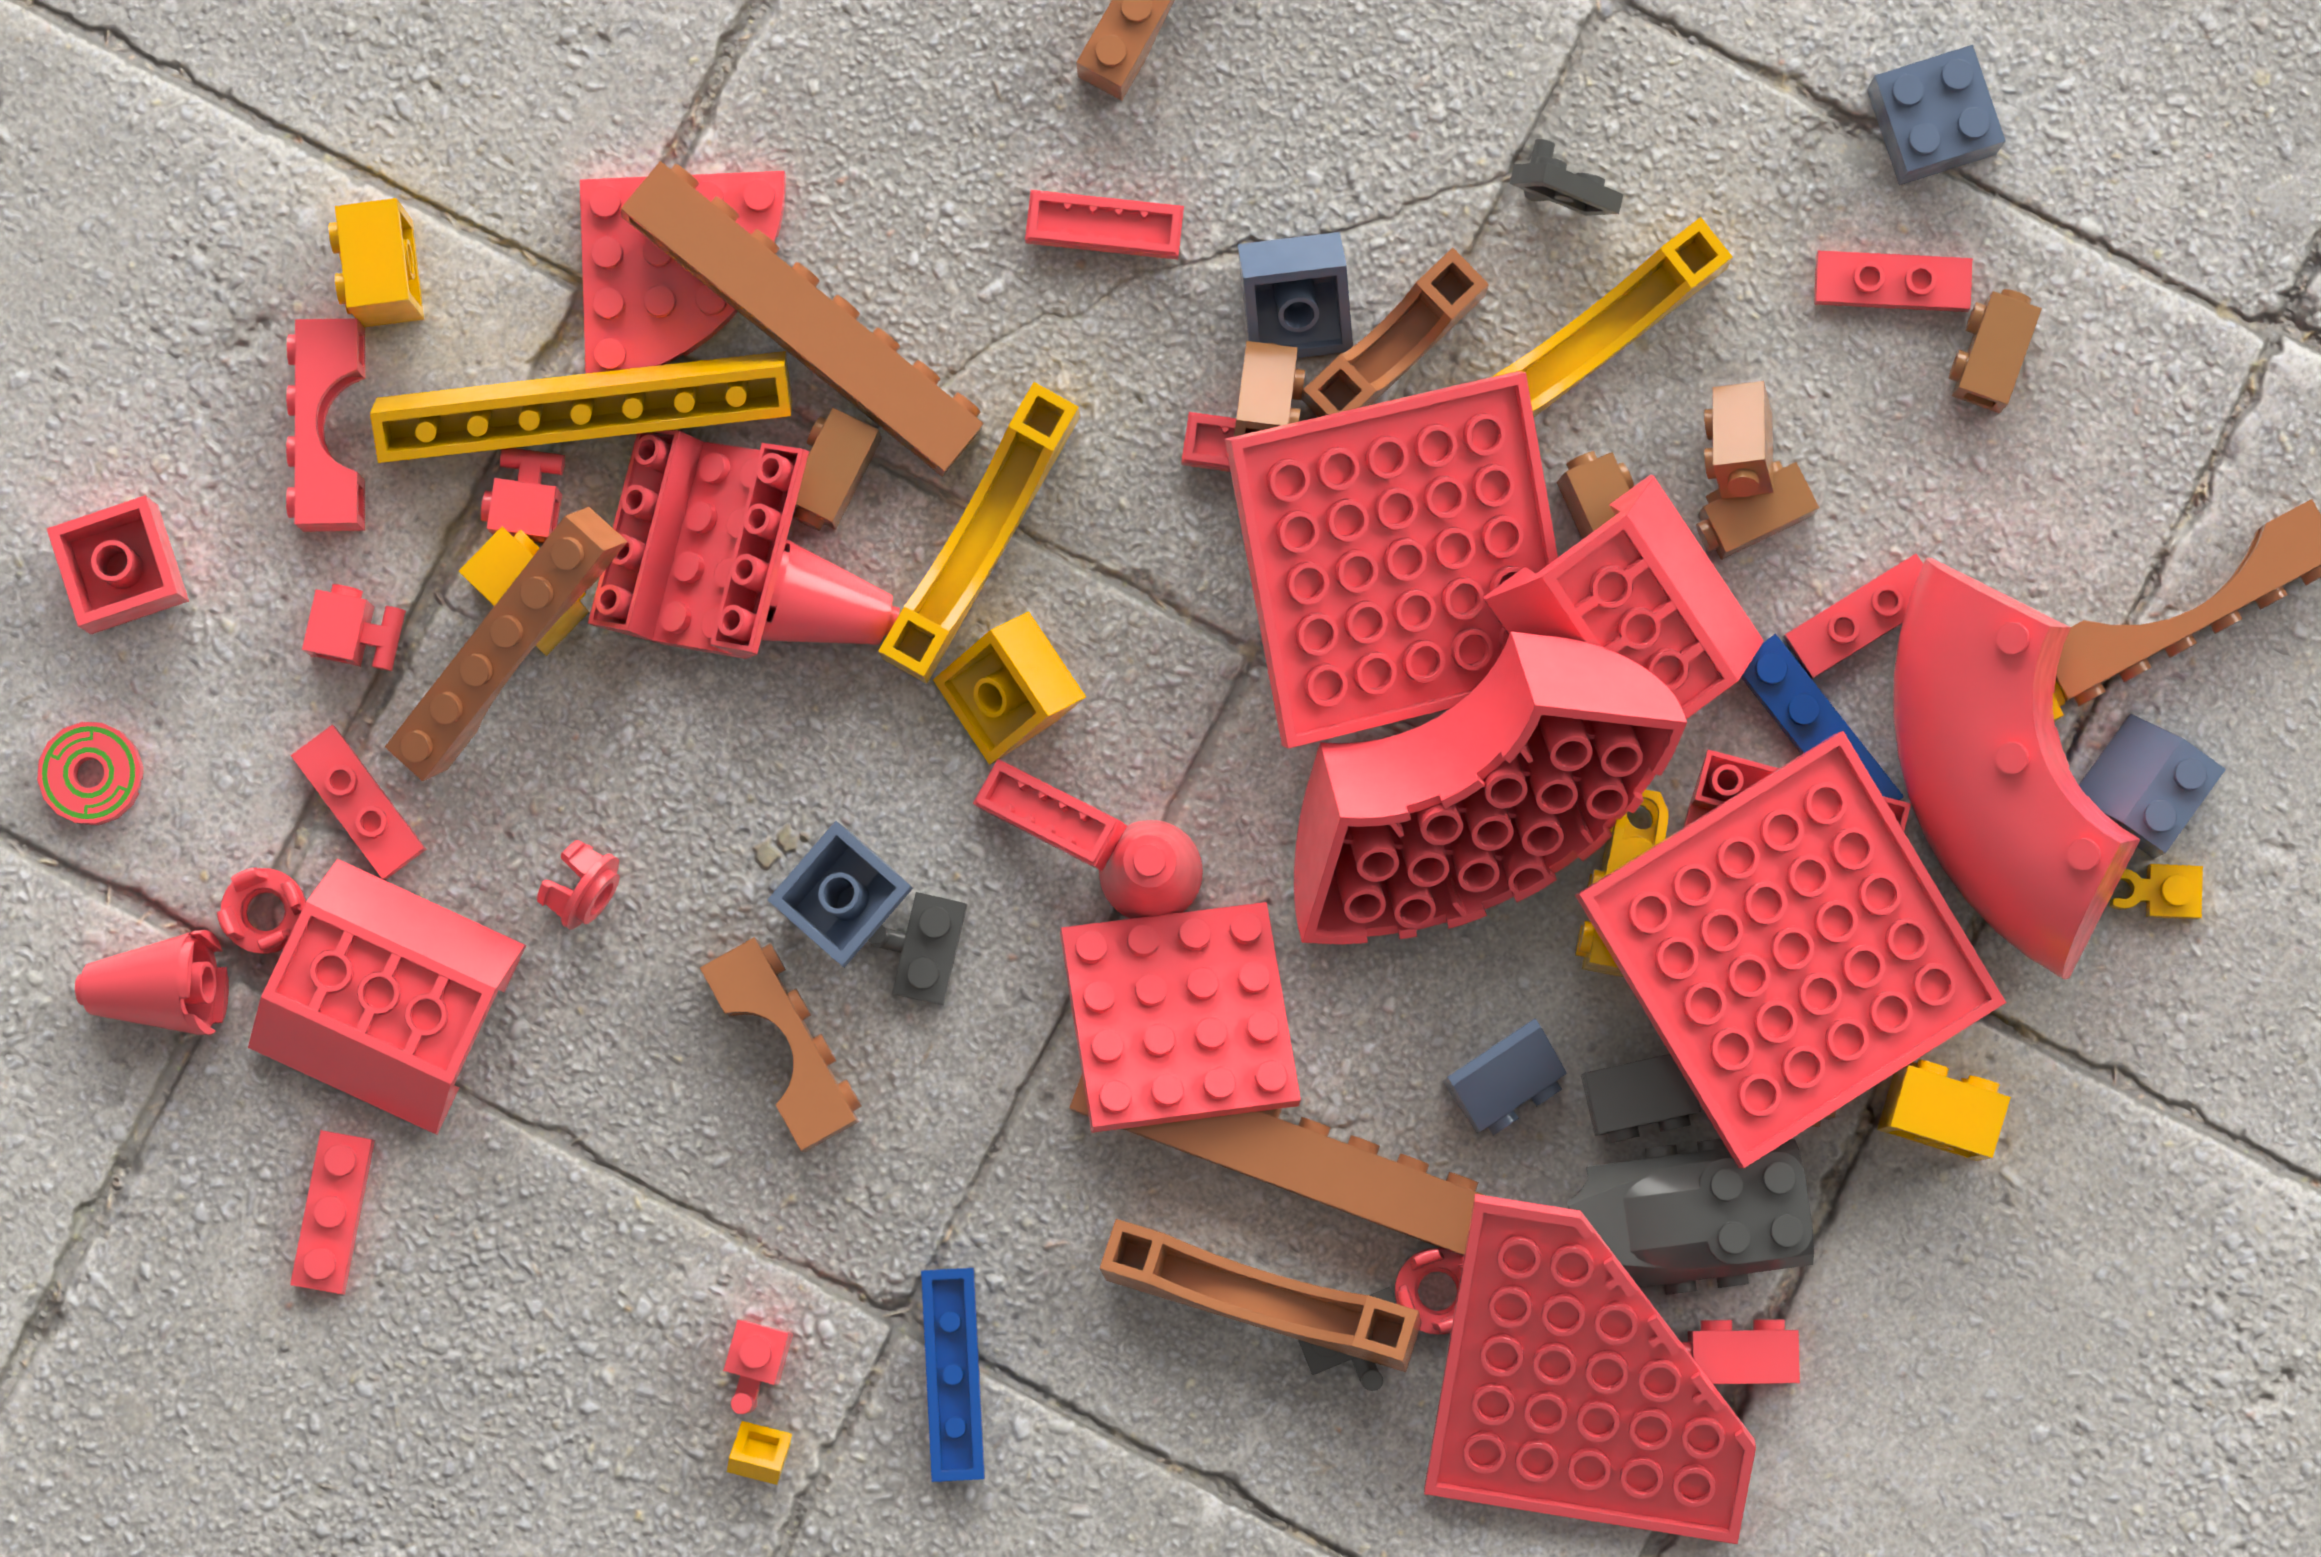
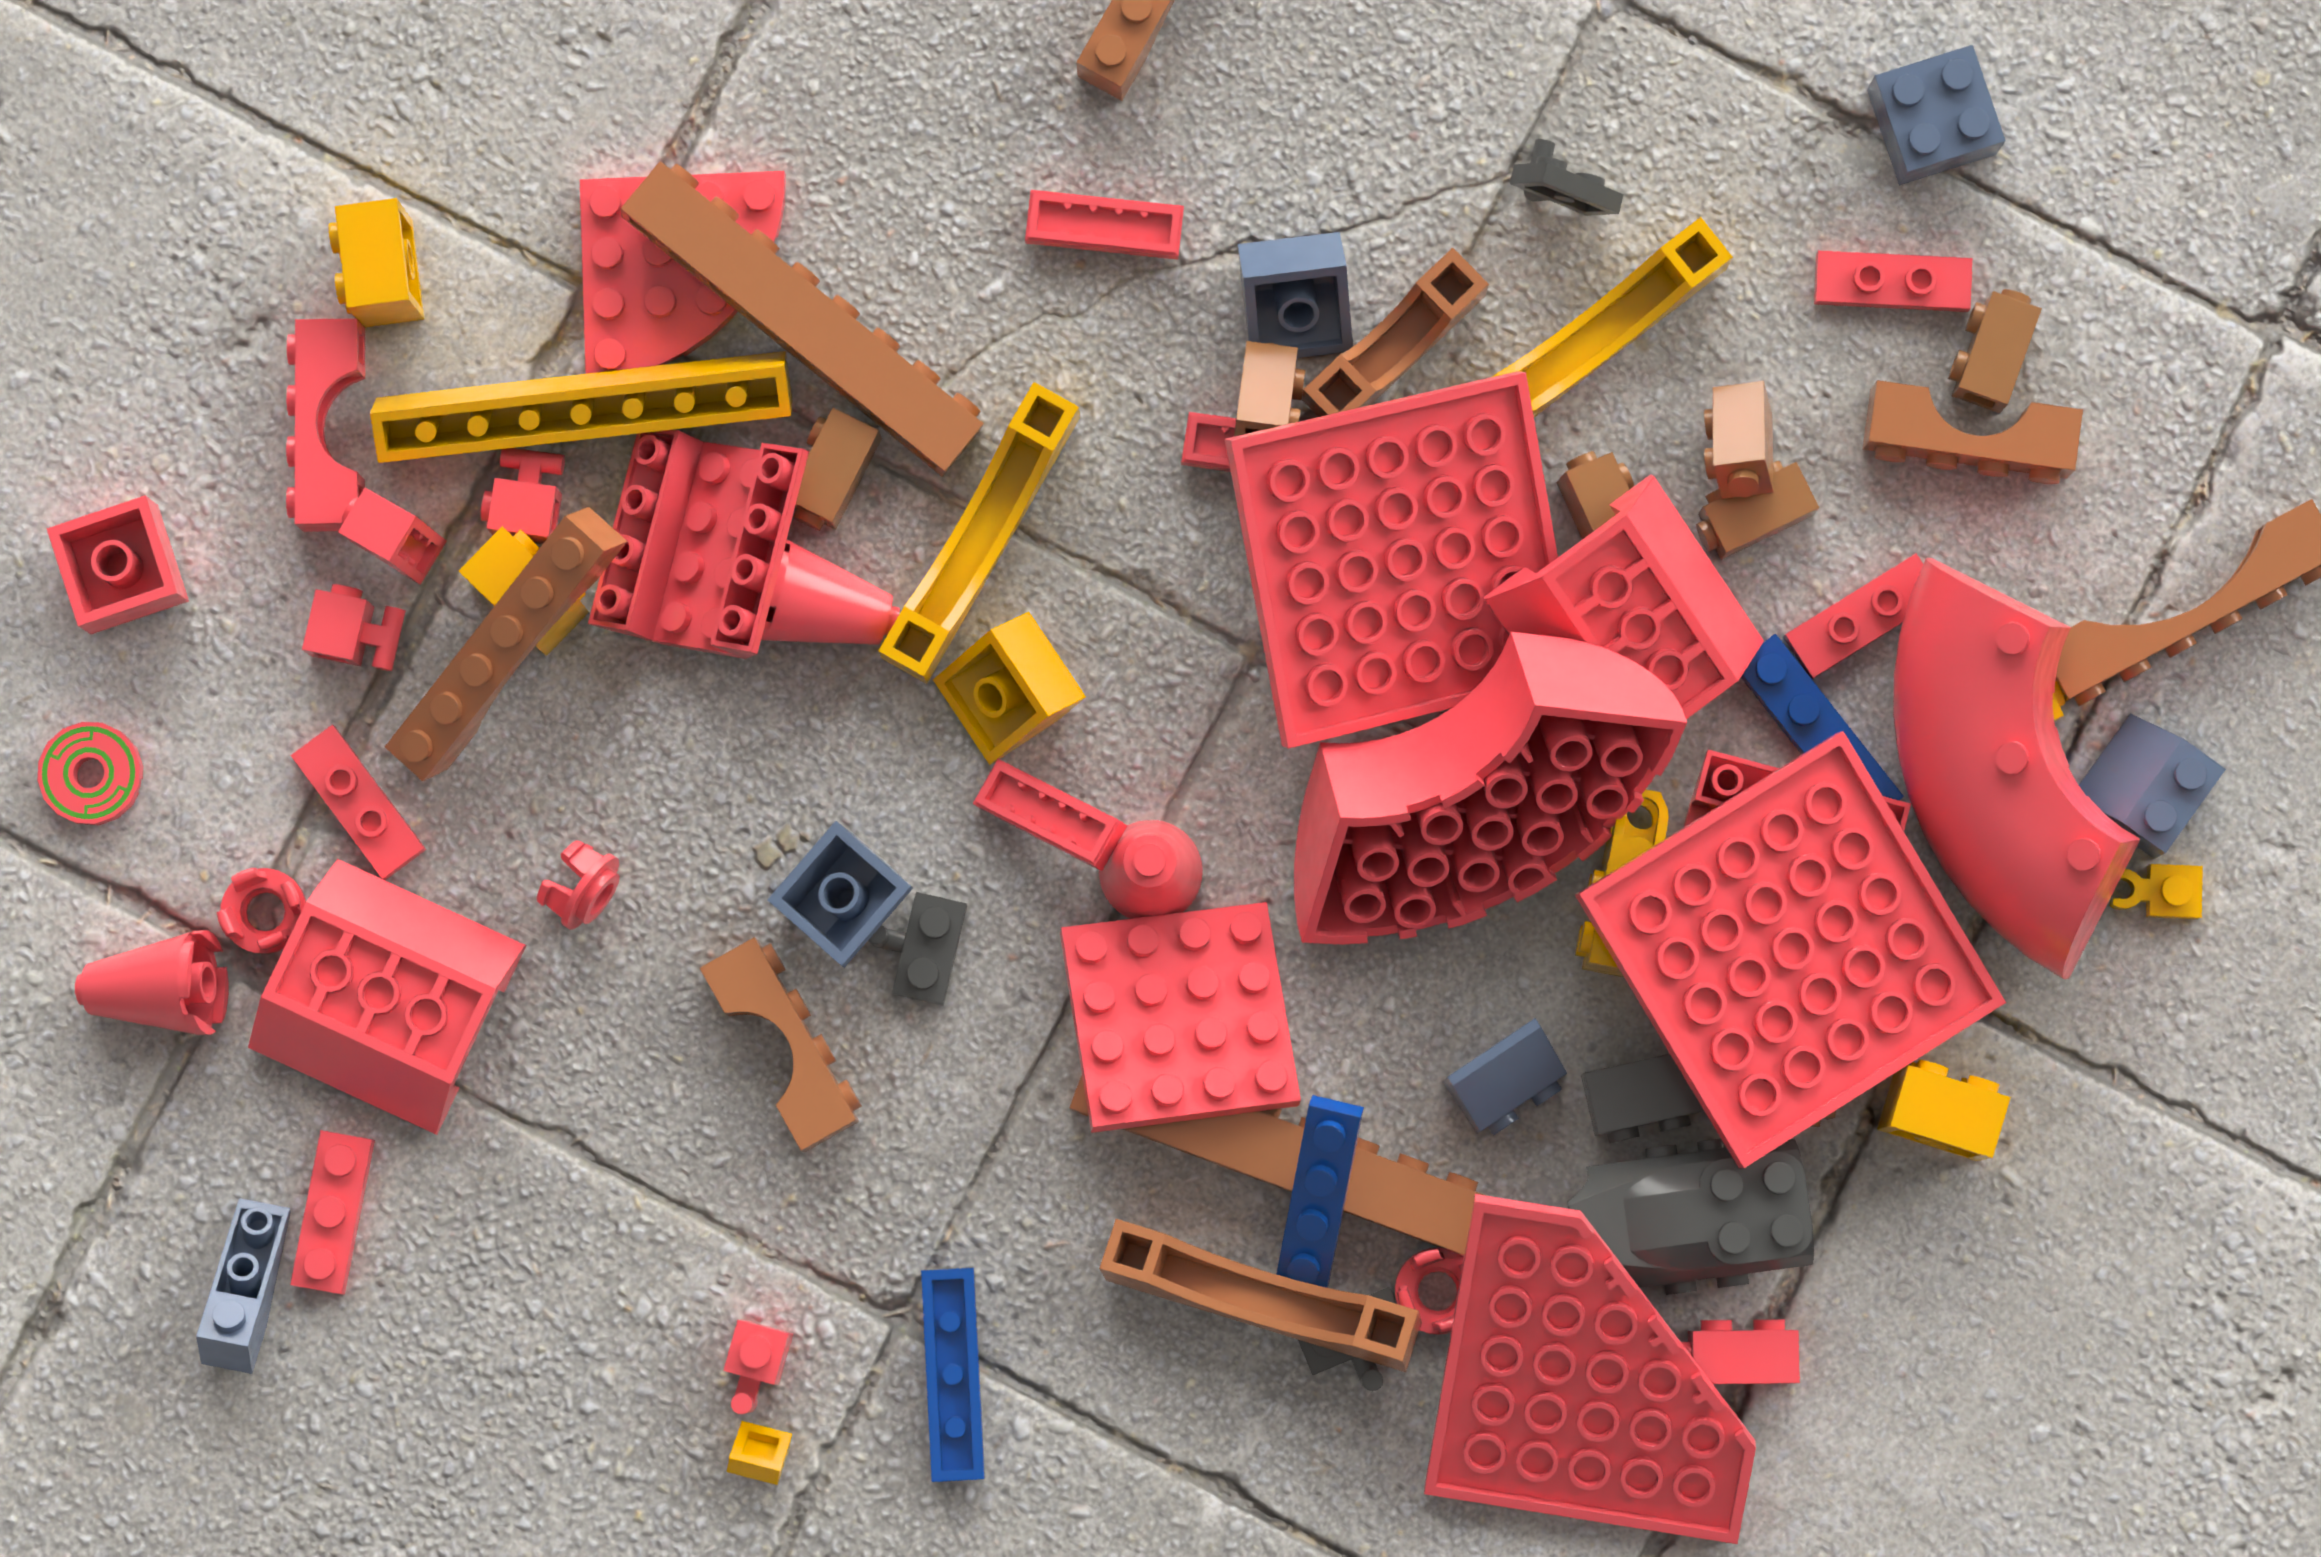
none -> sand blue slope [196,1198,291,1374]
none -> coral arch [338,488,447,585]
none -> blue plate [1276,1095,1364,1288]
none -> nougat arch [1862,380,2083,484]

